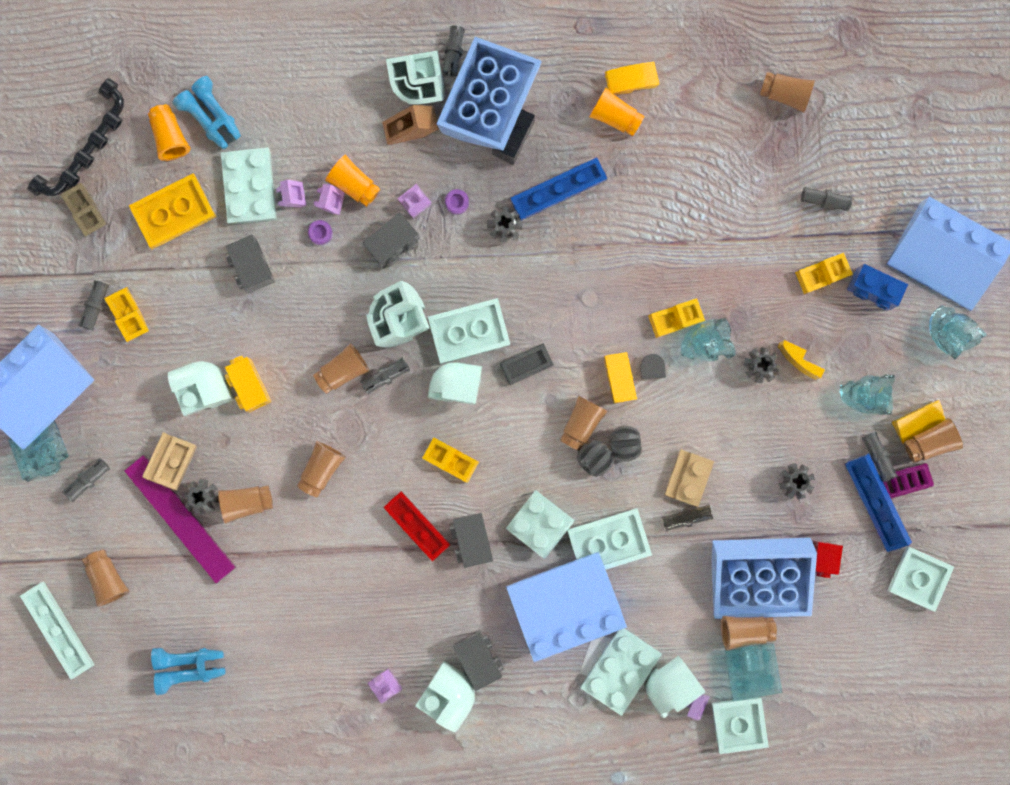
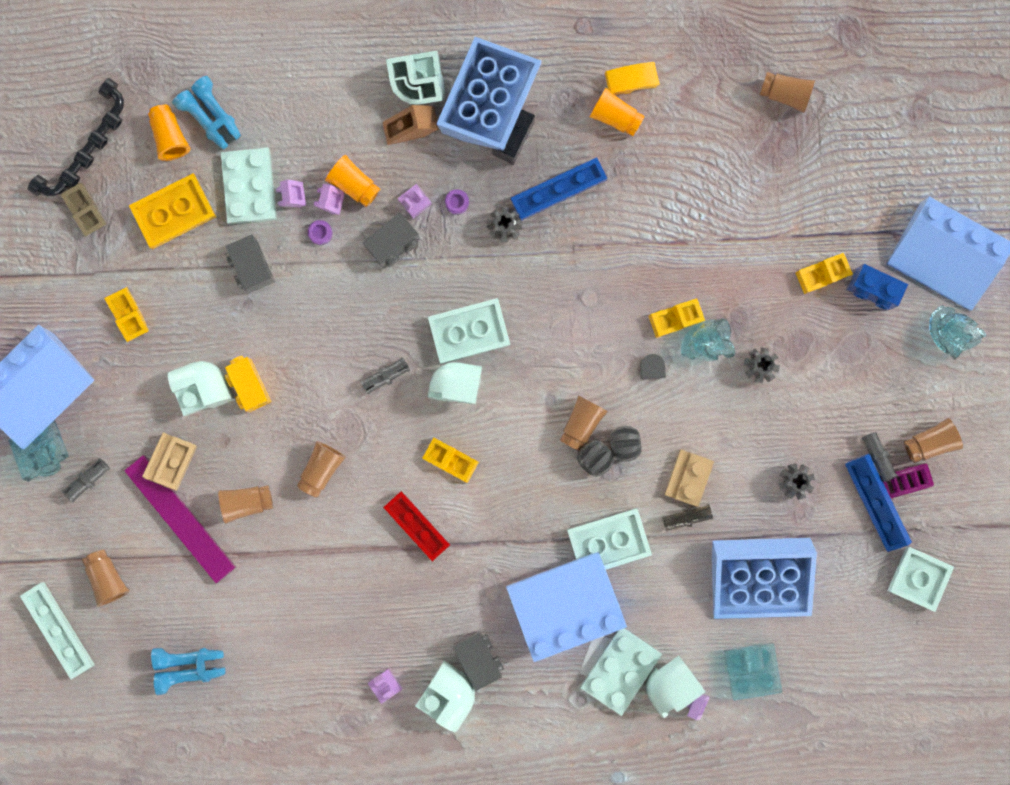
dark grey pin [78,280,110,331] -> none
dark grey piece [183,479,219,516] -> none
medium nougat plant [313,343,370,394] -> none
light aqua brick [366,281,430,348] -> none
dark grey pin [442,25,465,77] -> none
dark grey brick [450,513,493,568] -> none
dark grey tile [500,343,554,386] -> none
light aqua plate [506,490,575,559] -> none
yellow slope [603,352,637,404] -> none
light aqua plate [711,696,769,754] -> none
medium nougat plant [721,616,777,651] -> none
yellow slope [778,340,825,380] -> none
dark grey pin [801,187,852,212] -> none
red brick [813,541,843,578] -> none
clear light blue helmet [840,374,895,415] -> none
yellow slope [891,400,945,444] -> none

